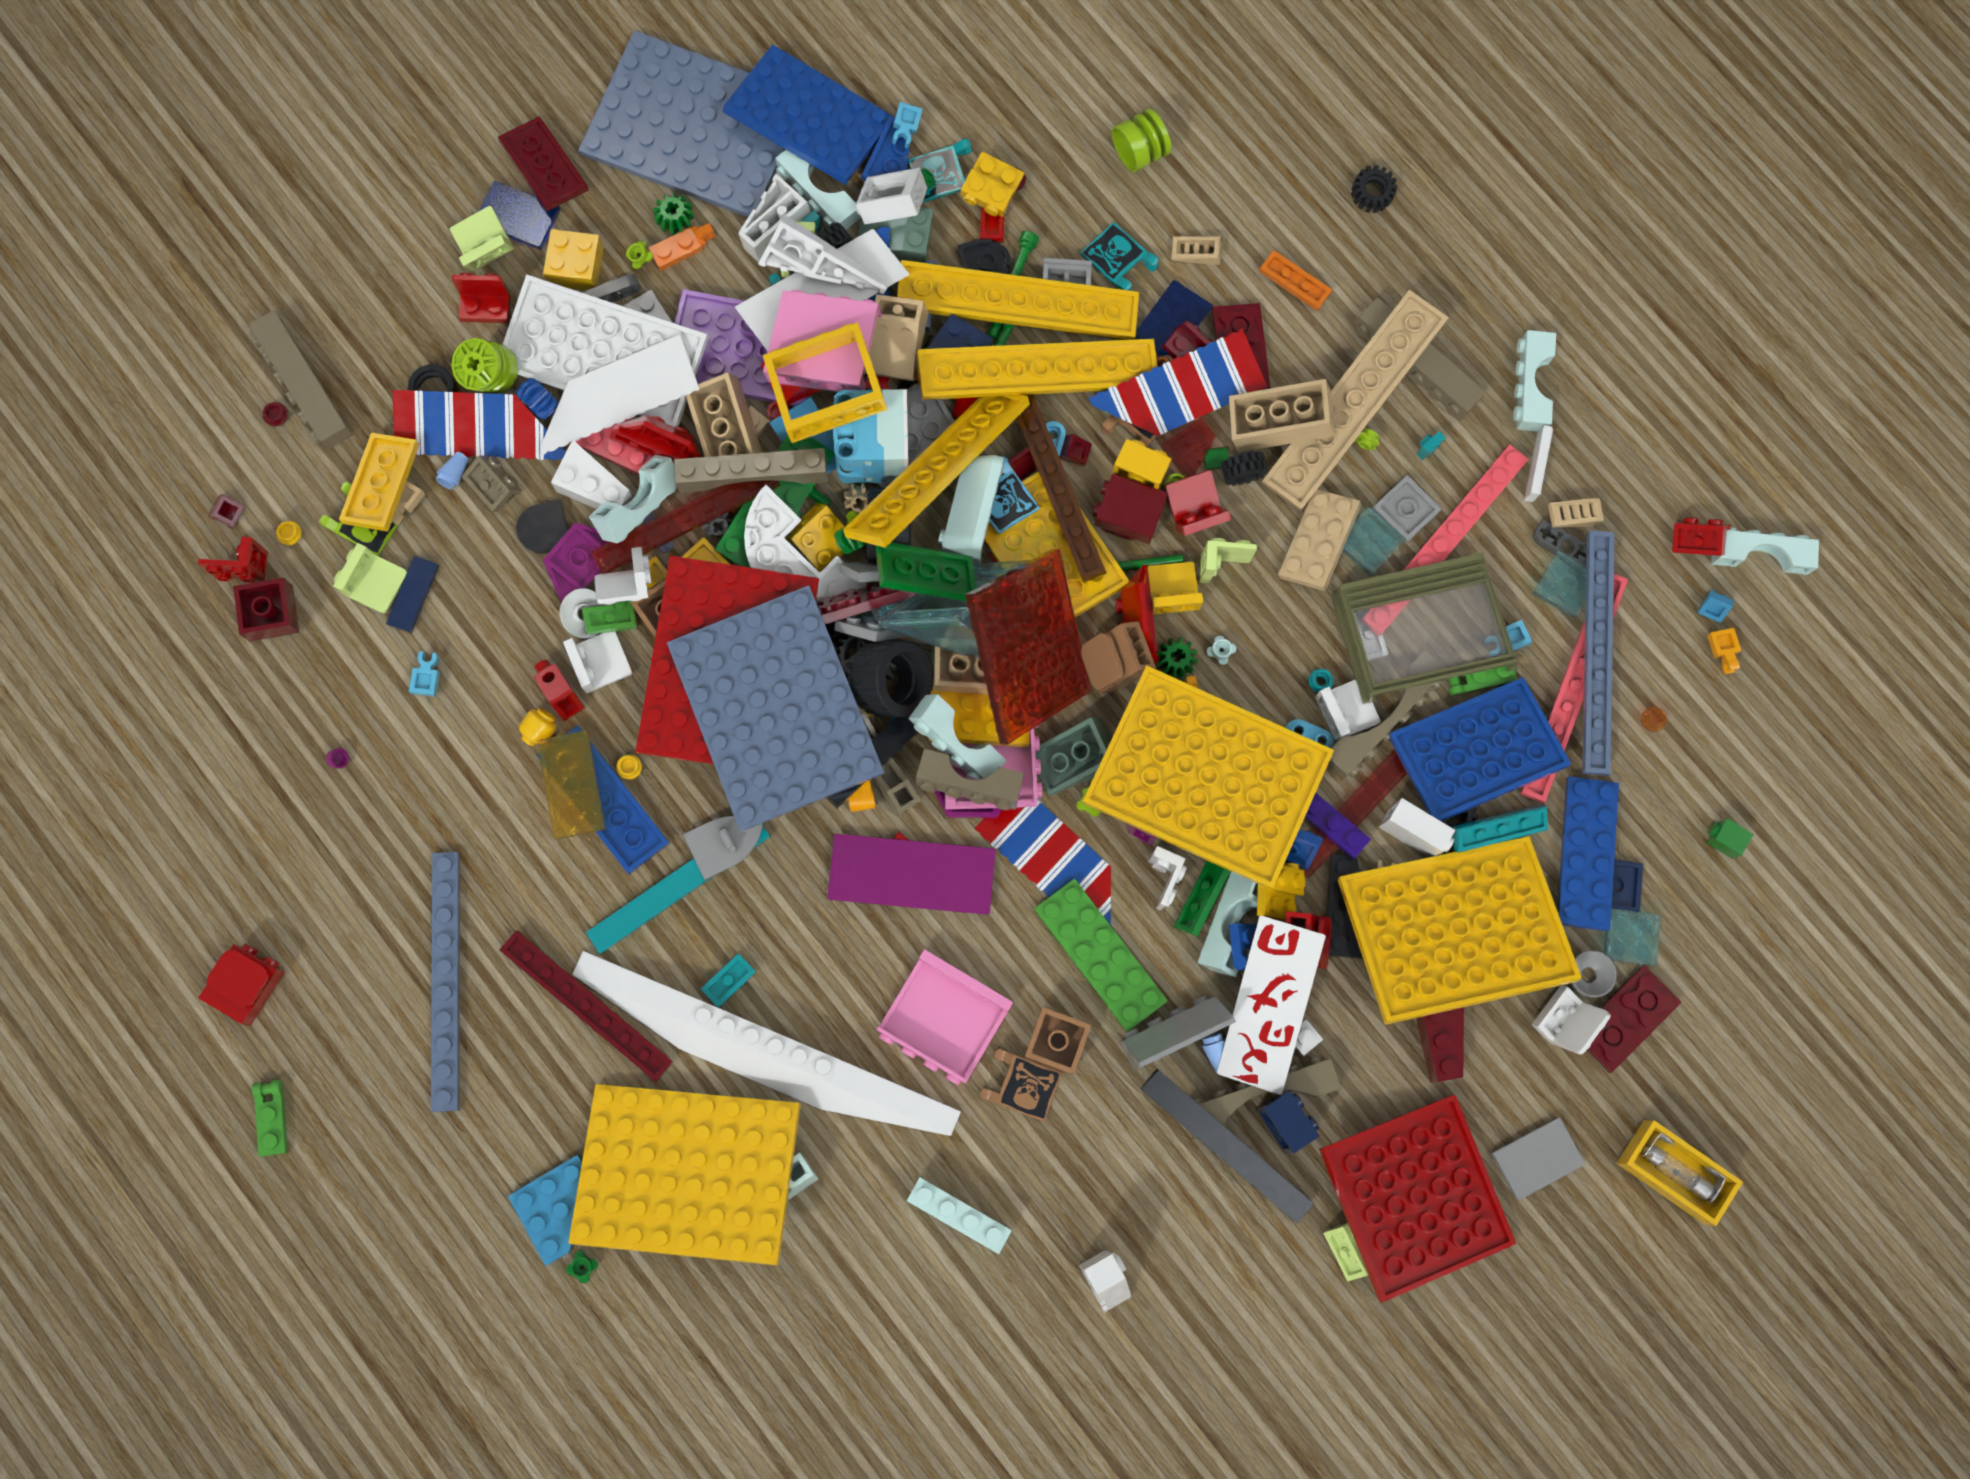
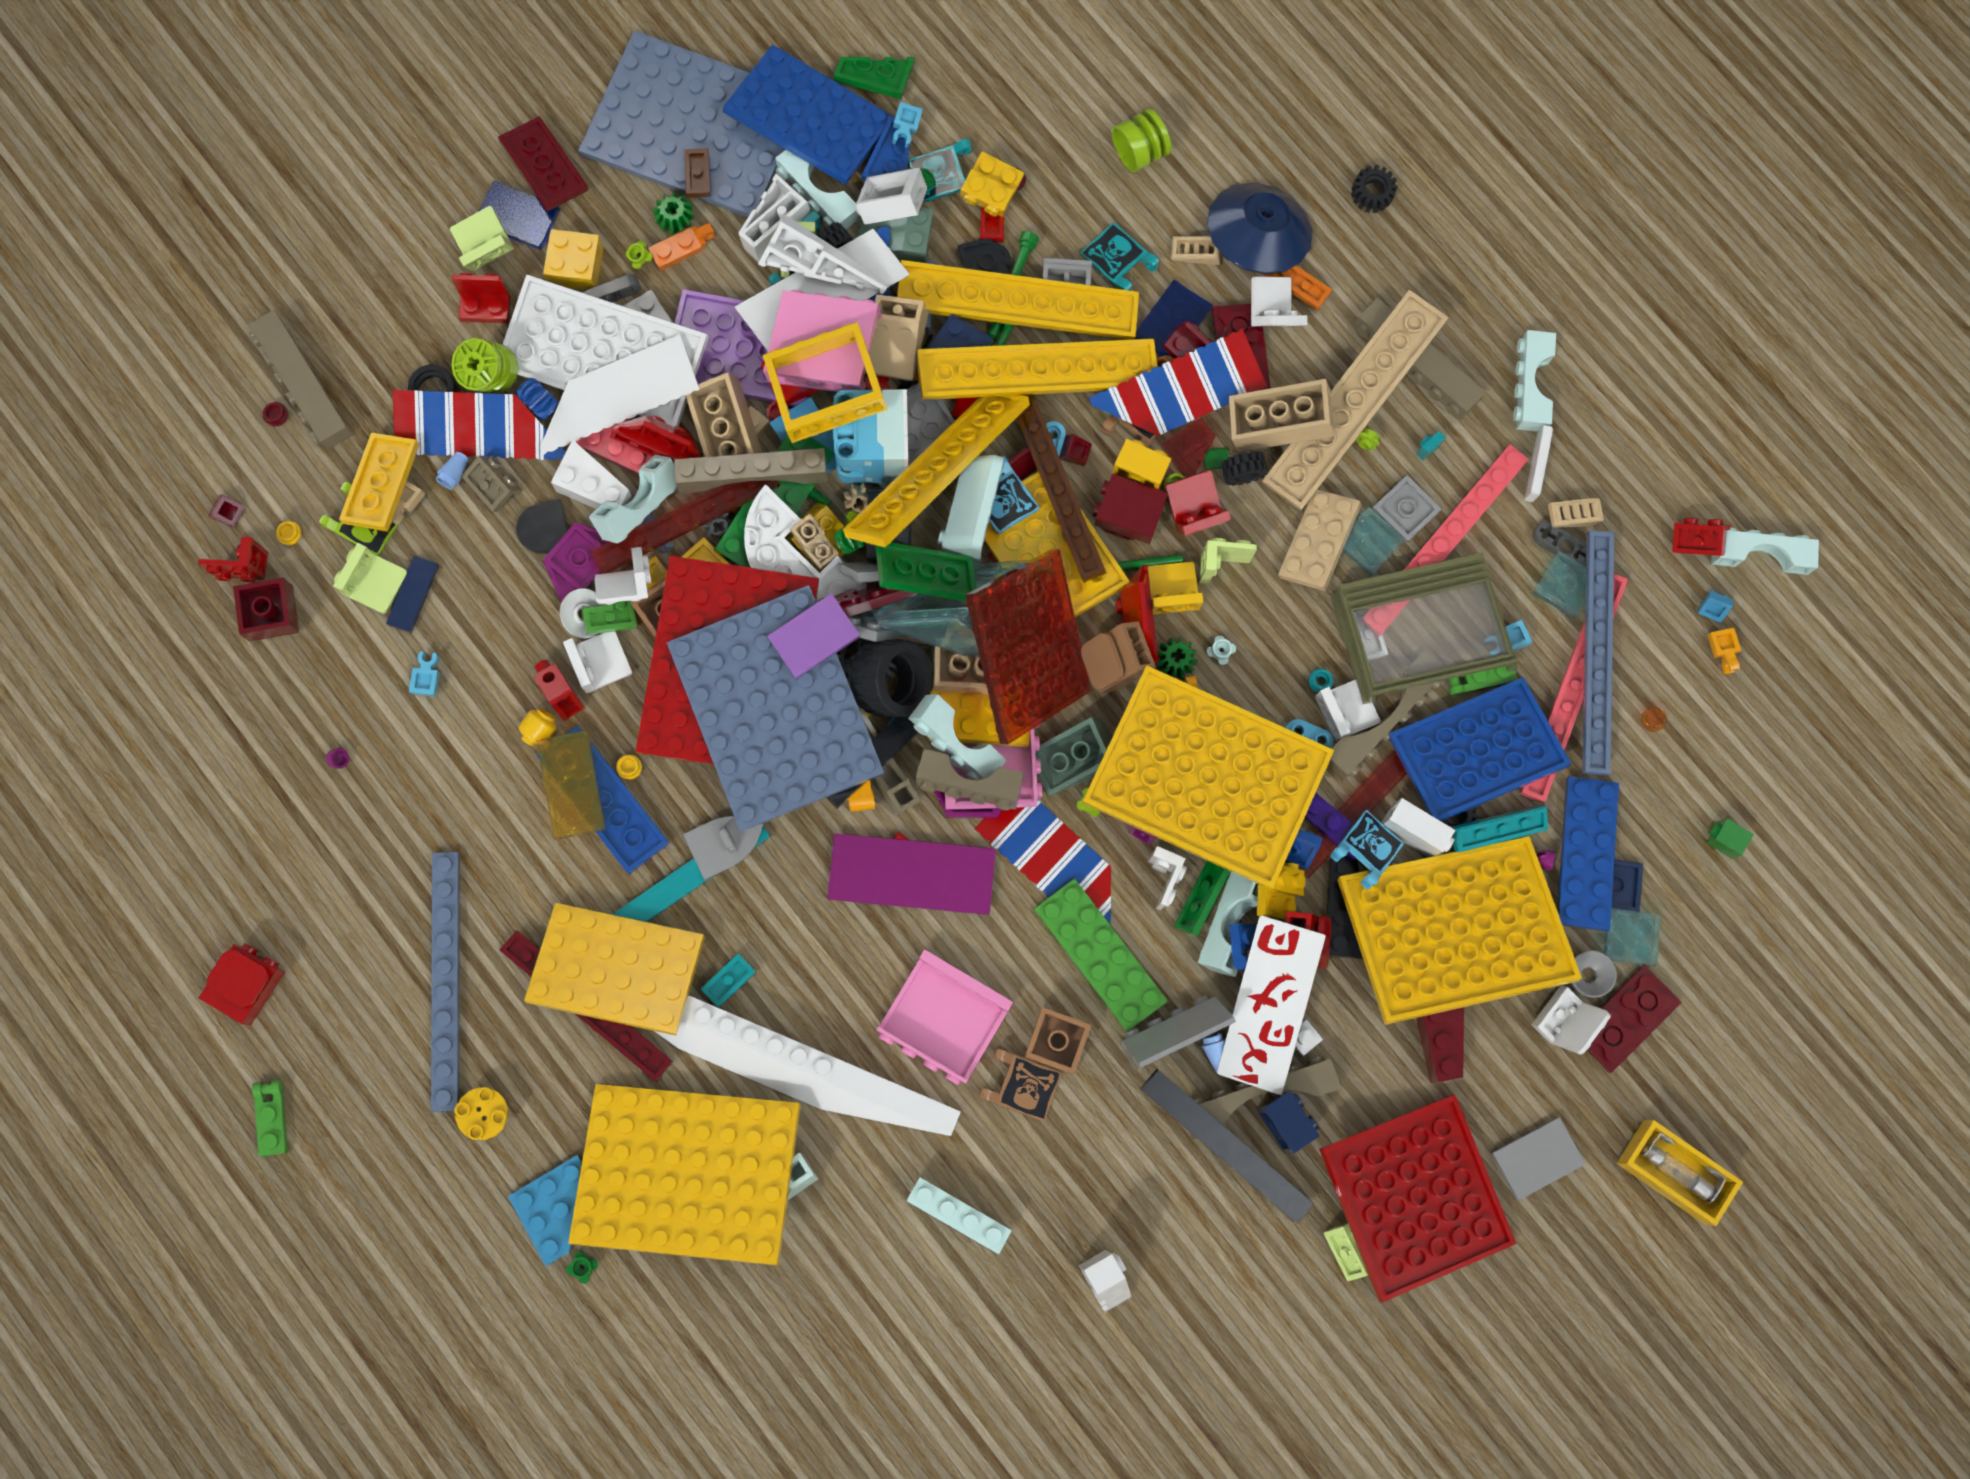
none -> yellow plate [454,1087,509,1140]
none -> yellow plate [524,903,705,1036]
none -> reddish brown plate [684,148,711,198]
none -> medium lavender tile [767,593,861,680]
none -> tan slope [790,514,839,570]
none -> green wing [834,57,915,100]
none -> dark blue dish [1207,183,1313,274]
none -> white bracket [1251,277,1307,326]
none -> flag [1330,810,1404,890]
none -> magenta hinge [1537,850,1555,871]

